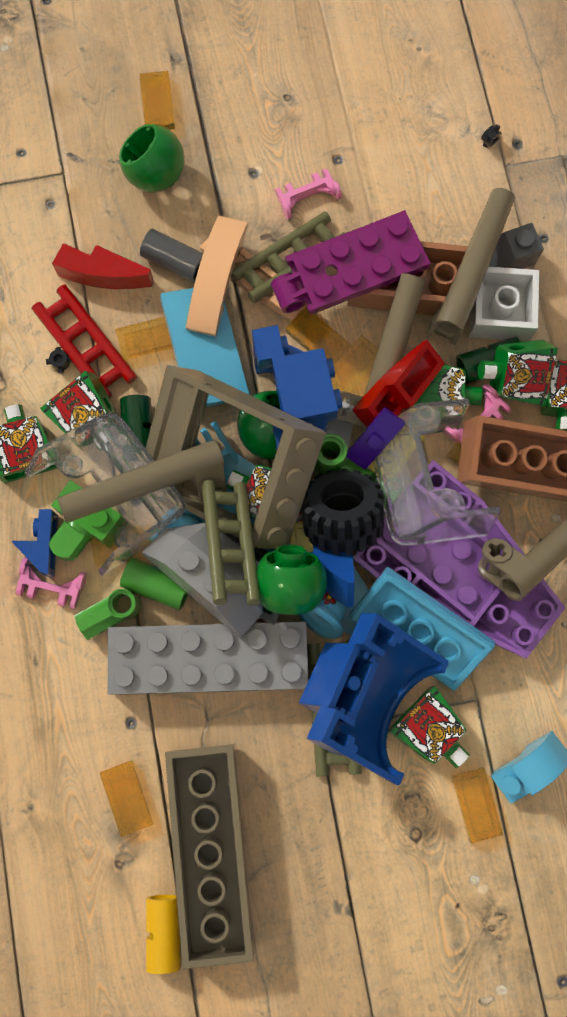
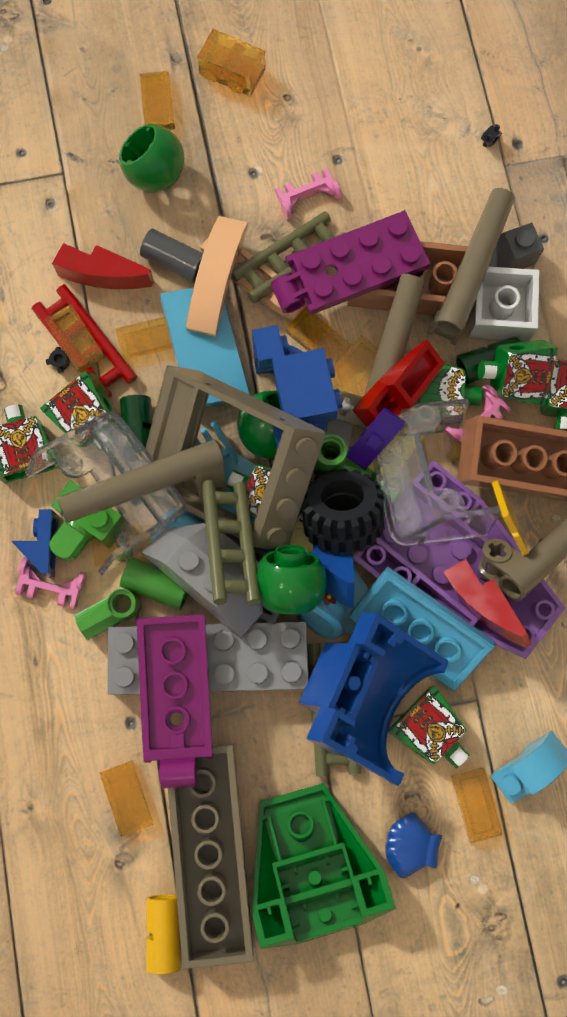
none -> clear yellow tile [45,304,105,373]
none -> magenta hinge [136,614,213,789]
none -> clear yellow brick [197,29,266,97]
none -> green wedge [252,783,396,949]
none -> blue animal [385,812,442,878]
none -> red slope [443,559,532,648]
none -> yellow piece [492,480,529,556]

